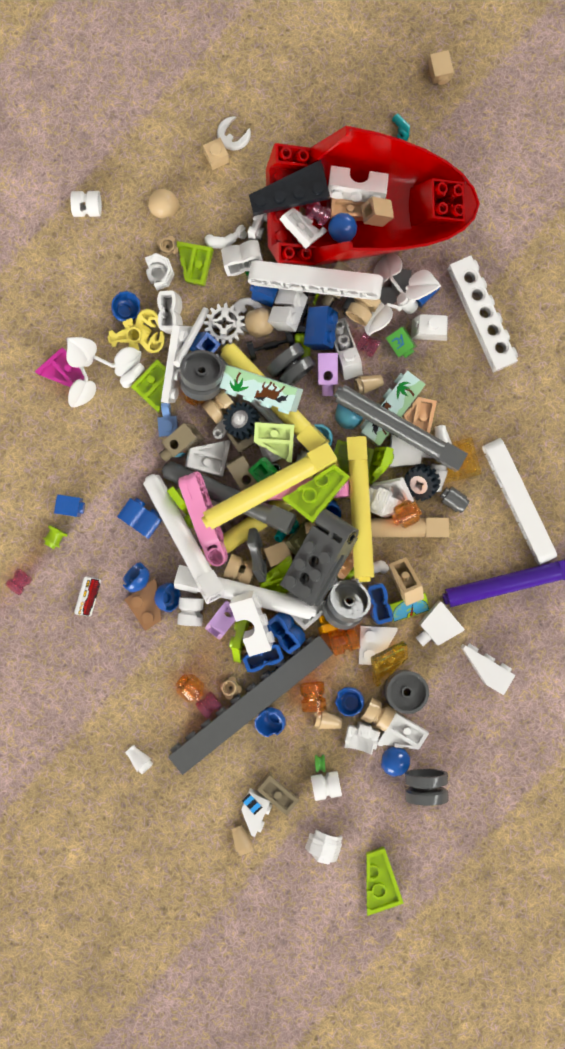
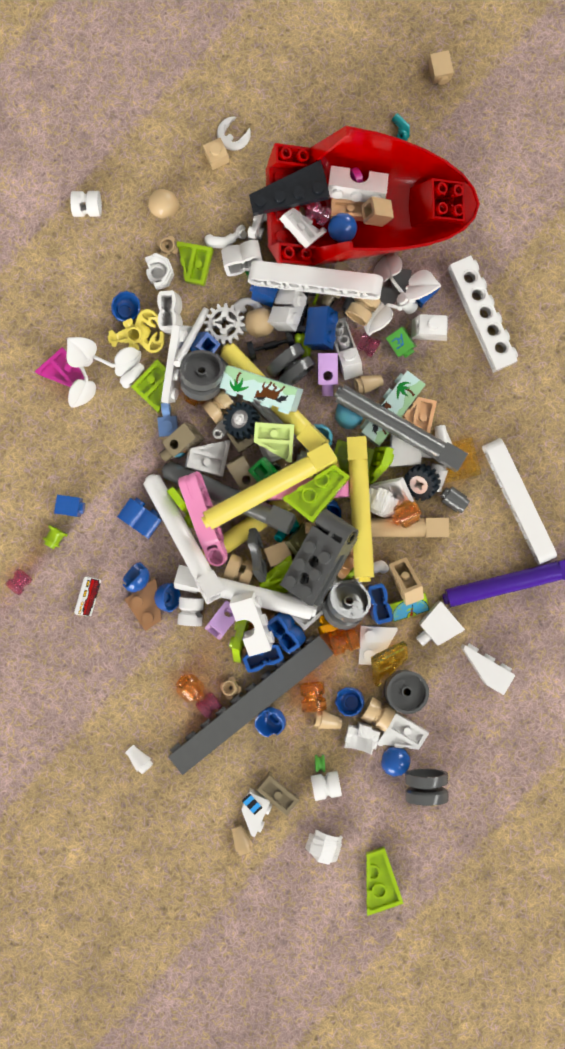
none -> dark pink tile [350,167,363,183]

